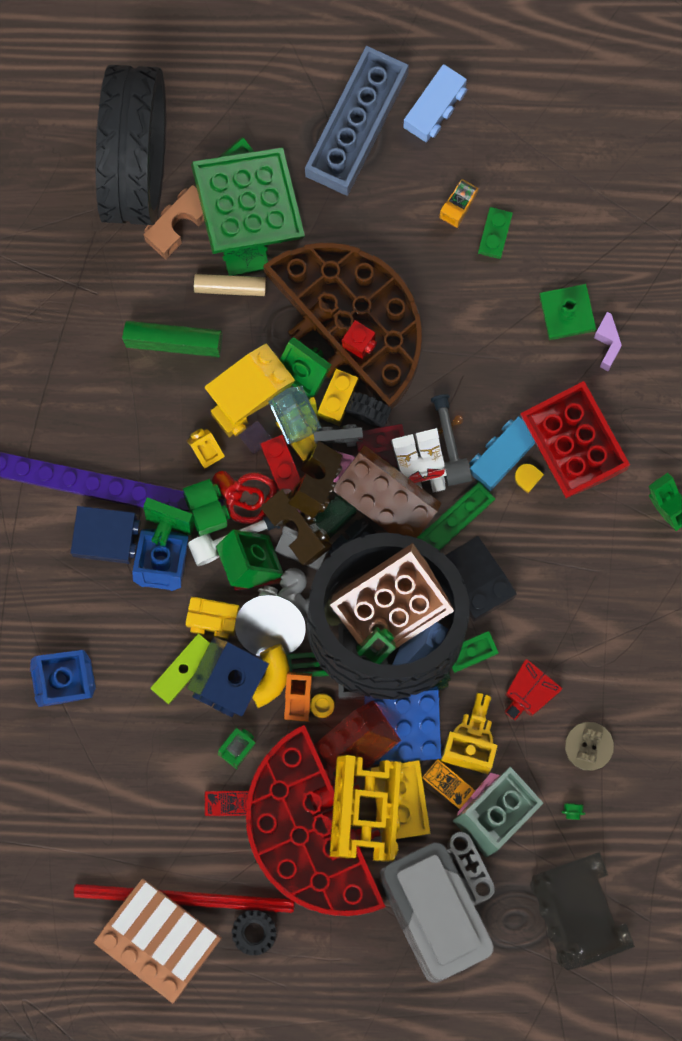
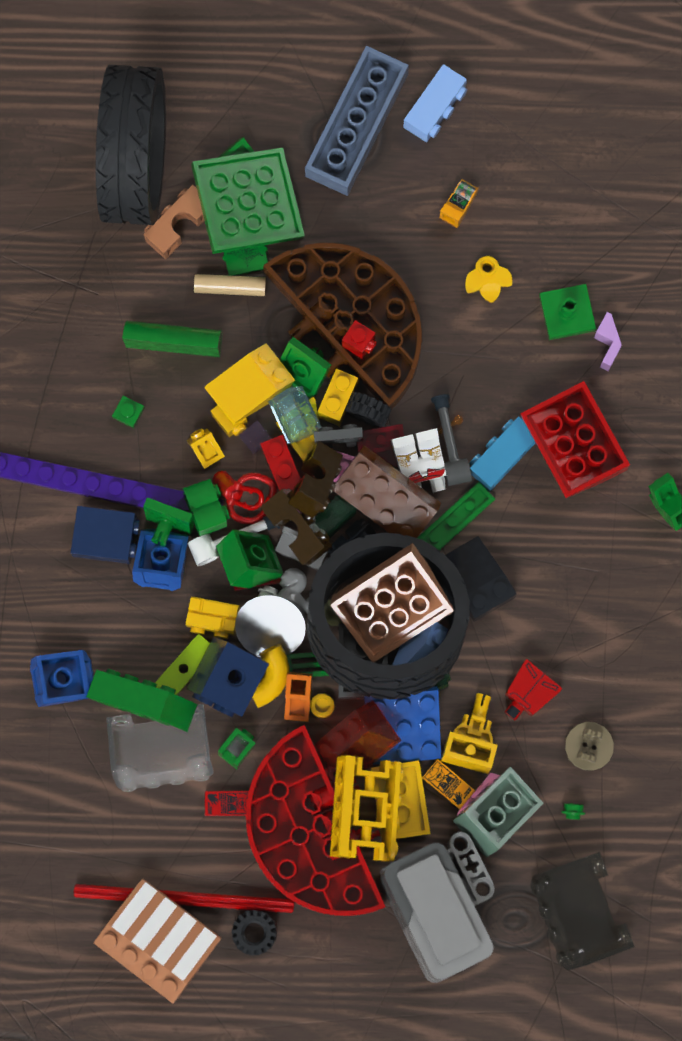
green window [357,627,396,664] -> none
green plate [452,631,499,673] -> none
green plate [478,207,513,259] -> none
yellow tile [515,464,544,493] -> none
none -> green wedge [86,668,198,732]
none -> clear windscreen [106,704,213,792]
none -> green plate [112,396,145,428]
none -> yellow plate [465,256,512,303]

